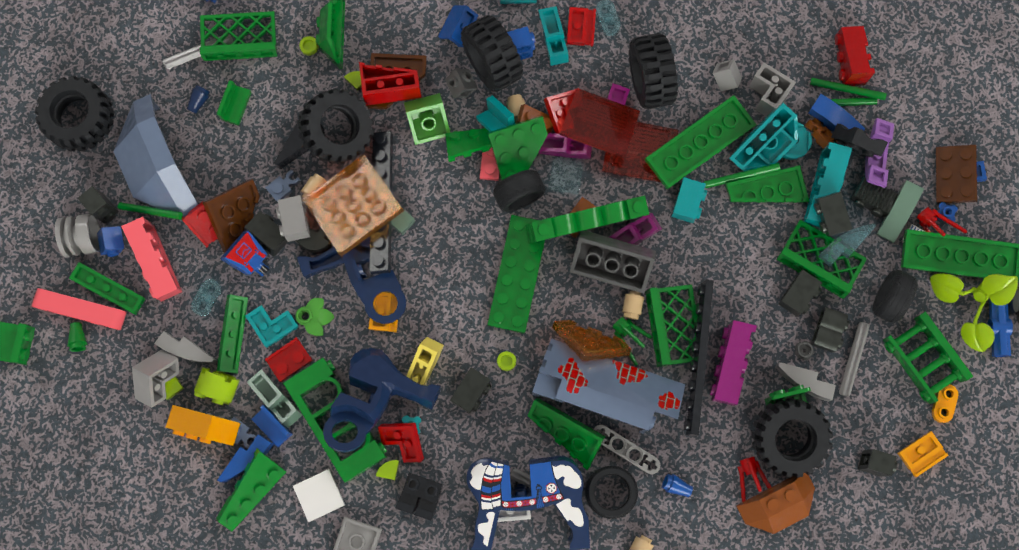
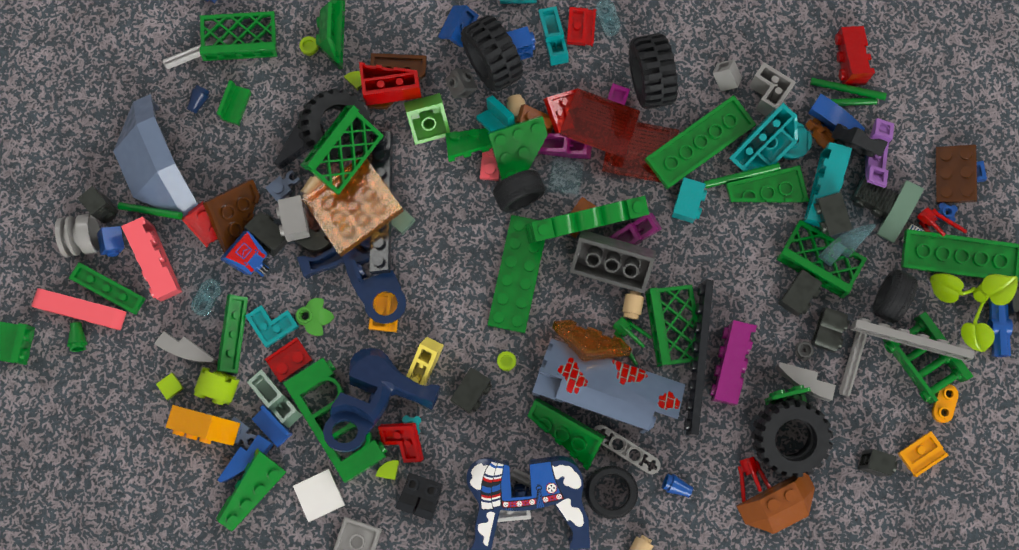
black tyre [35,76,114,152] -> none
light grey brick [132,350,179,408] -> none
none -> green fence [300,105,384,195]
none -> light grey plate [851,318,975,361]

